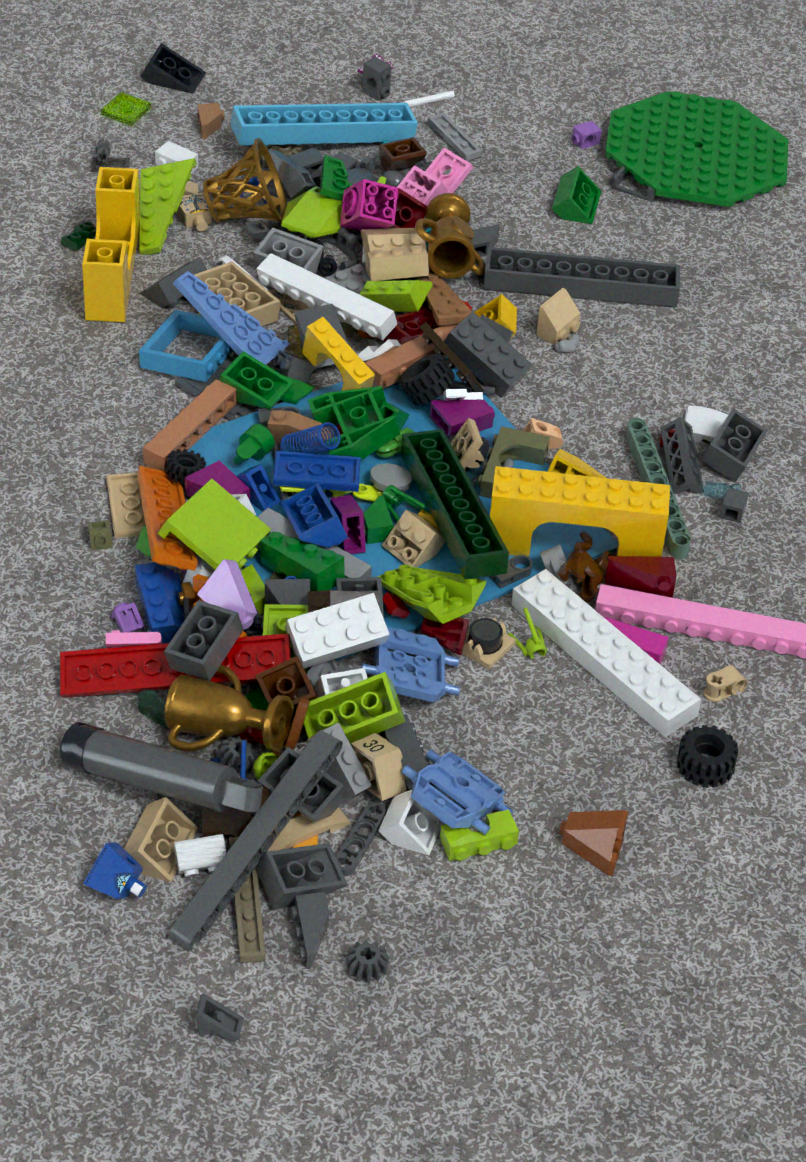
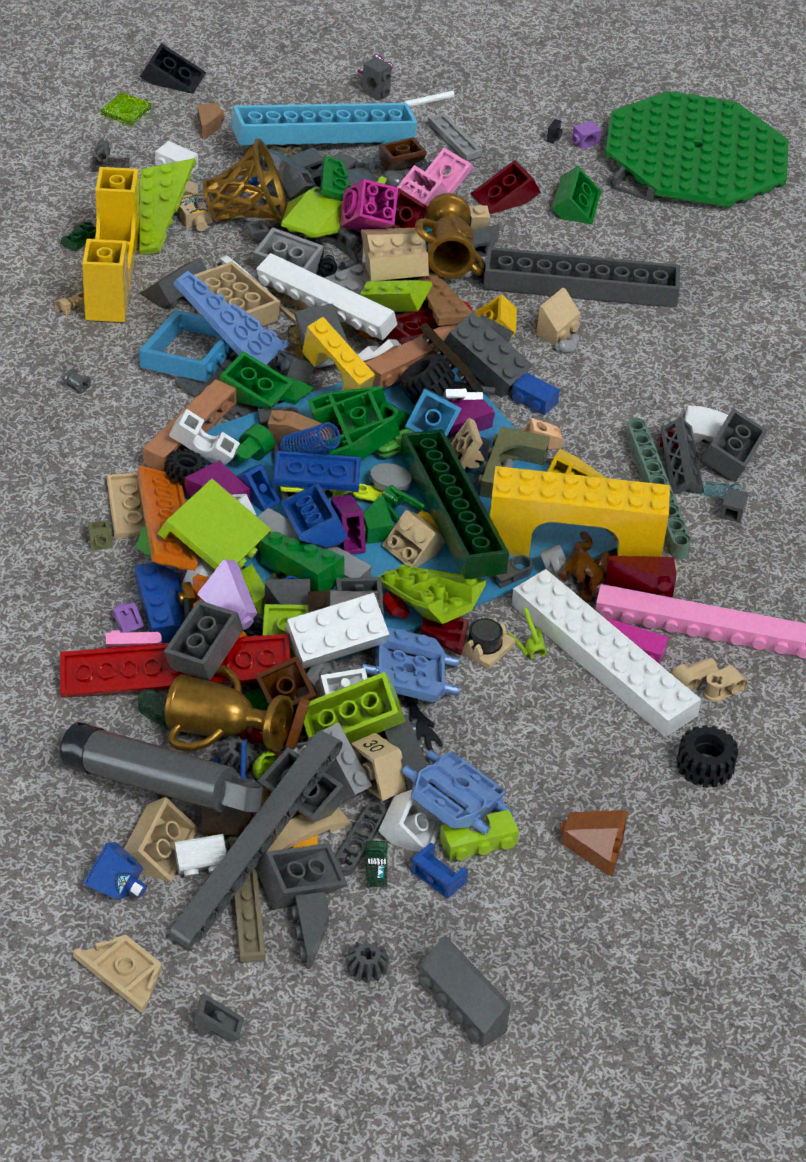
none -> tan piece [55,292,84,317]
none -> dark grey bush [64,368,91,394]
none -> tan wing [73,935,162,1013]
none -> white arch [169,409,240,465]
none -> clear green leg [365,841,388,887]
none -> black piece [404,695,443,751]
none -> dark azure slope [405,388,462,437]
none -> blue panel [411,843,468,899]
none -> dark grey slope [419,935,511,1047]
none -> tan slope [468,205,490,230]
none -> dark red slope [471,160,541,214]
none -> blue piece [511,372,560,415]
none -> black plate [547,119,563,144]
none -> tan piece [671,658,719,690]

